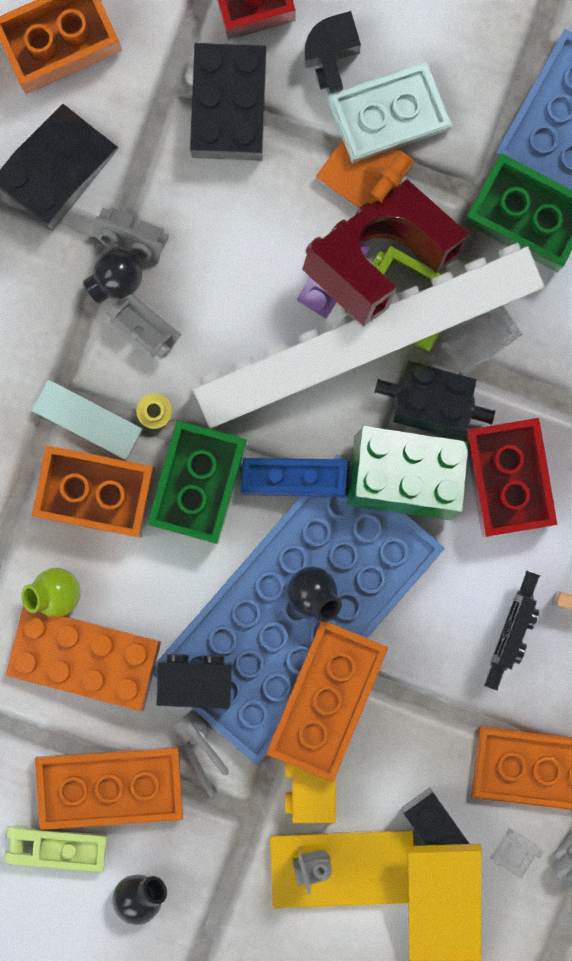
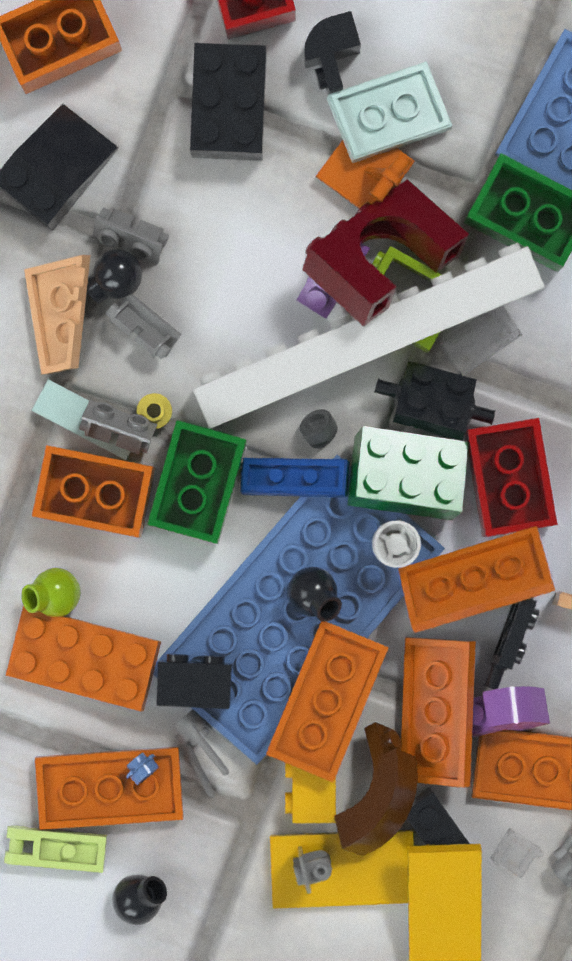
none -> light nougat wing [24,255,91,375]
none -> light grey hinge [79,400,157,455]
none -> medium blue plate [126,753,159,785]
none -> dark grey tile [300,409,338,449]
none -> reddish brown arch [334,722,418,856]
none -> white wheel [372,520,421,568]
none -> orange plate [398,526,556,633]
none -> orange plate [401,637,476,788]
none -> medium lavender brick [472,686,550,737]

